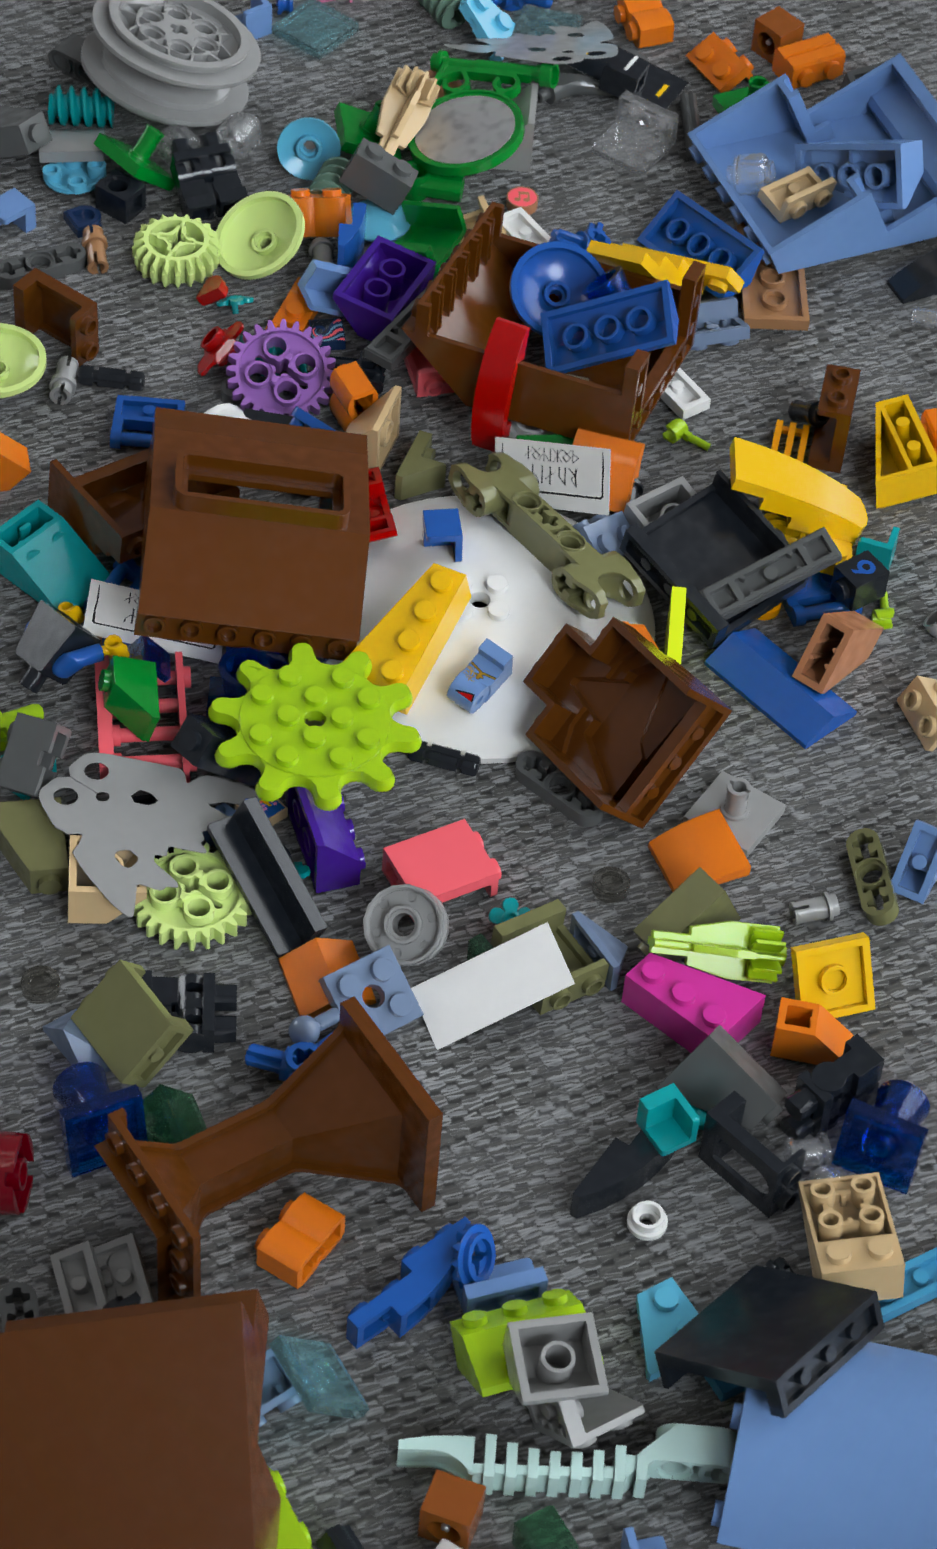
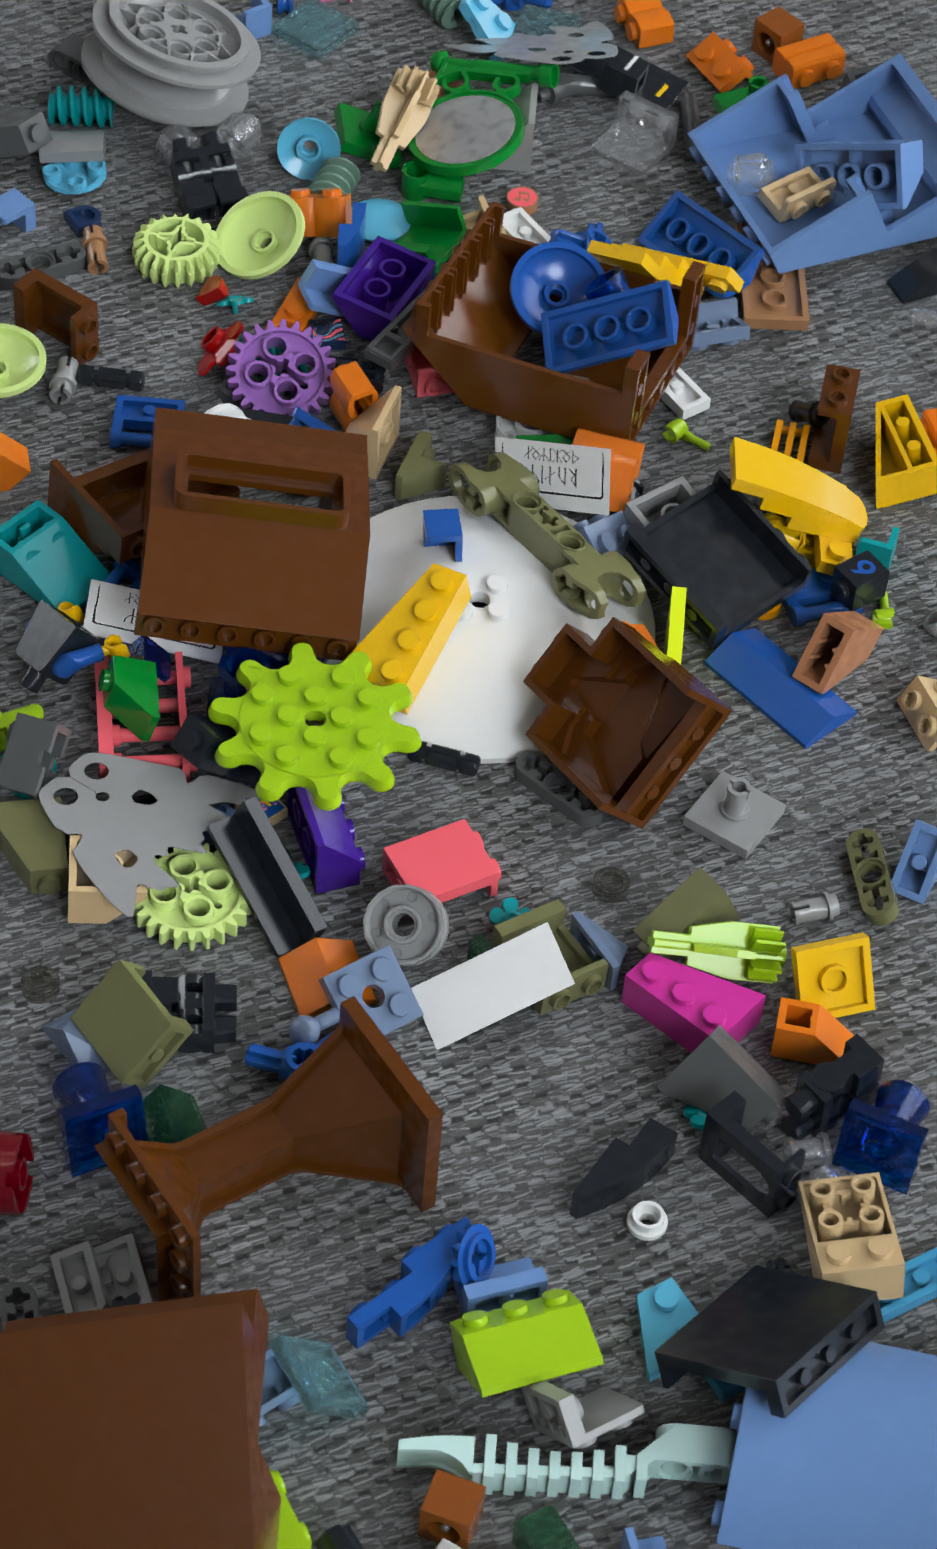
green tile [93,124,175,191] -> none
black brick [95,168,146,224] -> none
orange brick [255,1192,345,1289] -> none
dark grey brick [338,138,419,215] -> none
red slope [368,467,398,543] -> none
medium blue leg [447,638,513,714] -> none
red slope [471,317,530,452] -> none
light grey slope [503,1312,609,1406] -> none
teal panel [636,1083,700,1156] -> none
orange slope [648,809,751,892] -> none
dark grey plate [699,527,842,620] -> none

